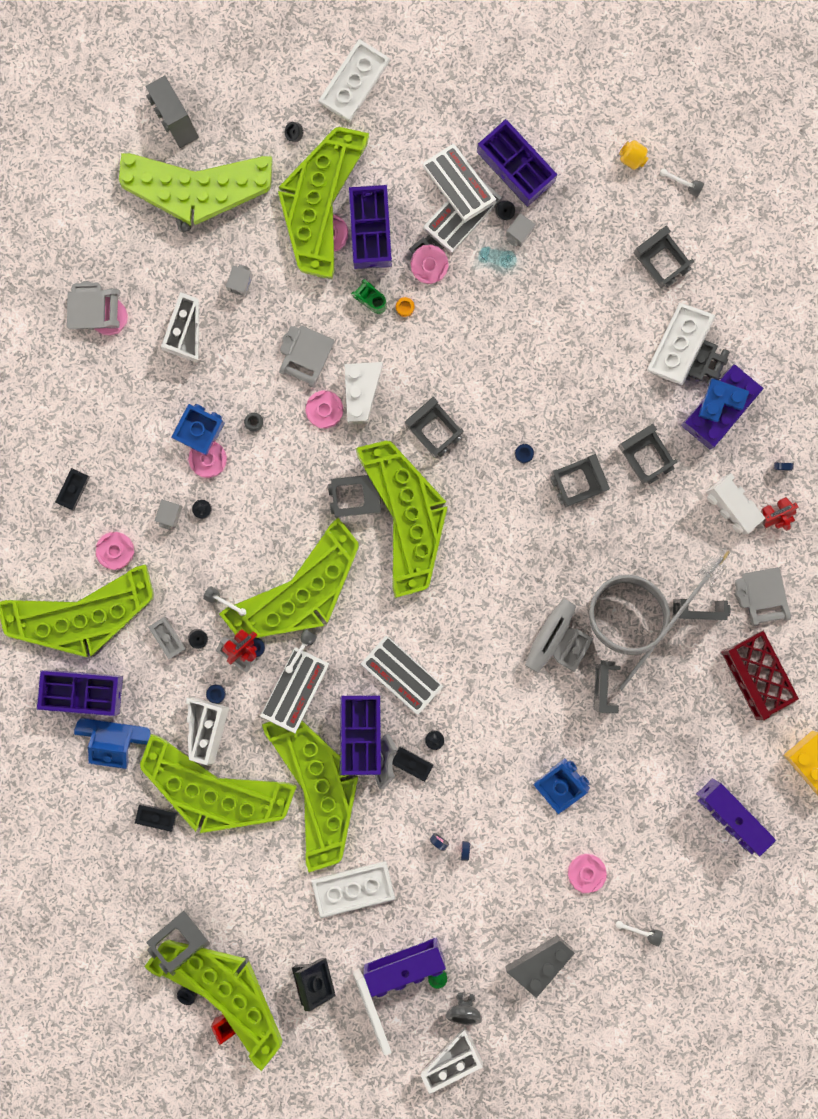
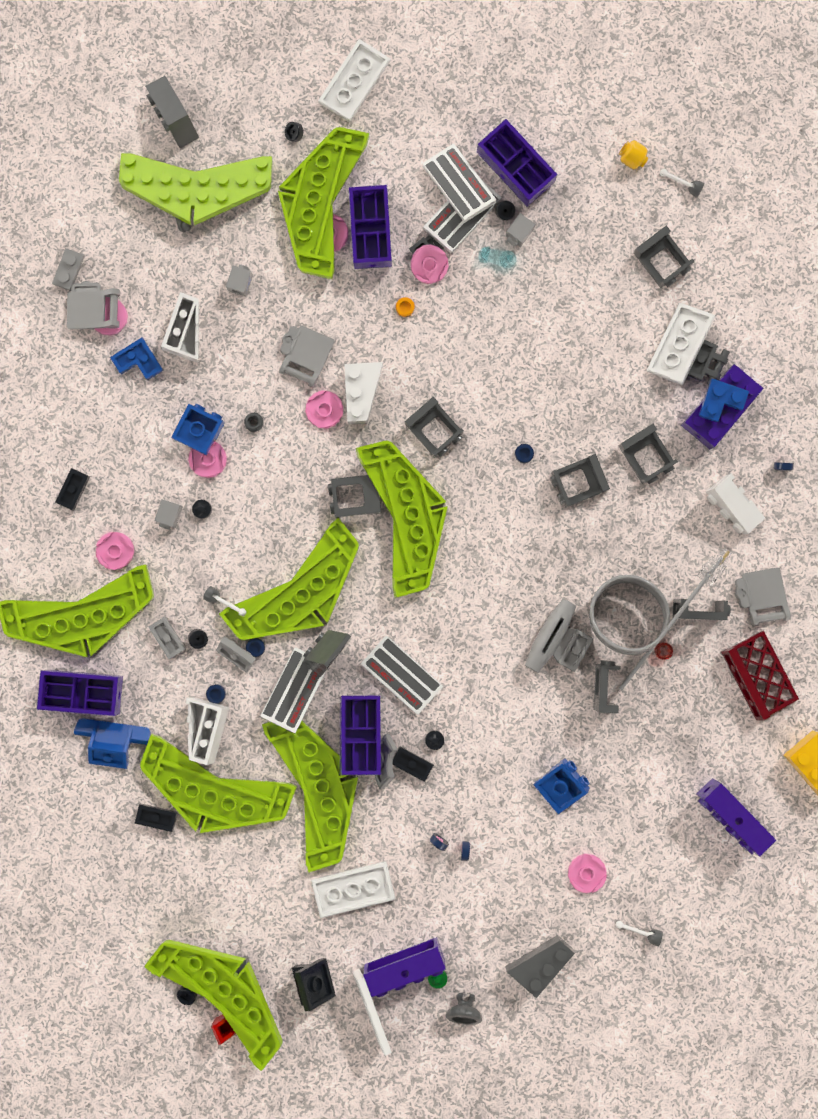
dark grey window [146,911,210,976] -> none
red hips [222,629,257,665] -> none
hinge [285,629,317,673] -> none
green piece [351,279,387,314] -> none
white wedge [421,1026,483,1094] -> none
red hips [761,497,799,531] -> none
none -> light grey plate [52,248,85,291]
none -> blue plate [110,337,164,380]
none -> dark grey slope [303,630,351,677]
none -> clear red bush [655,642,673,660]

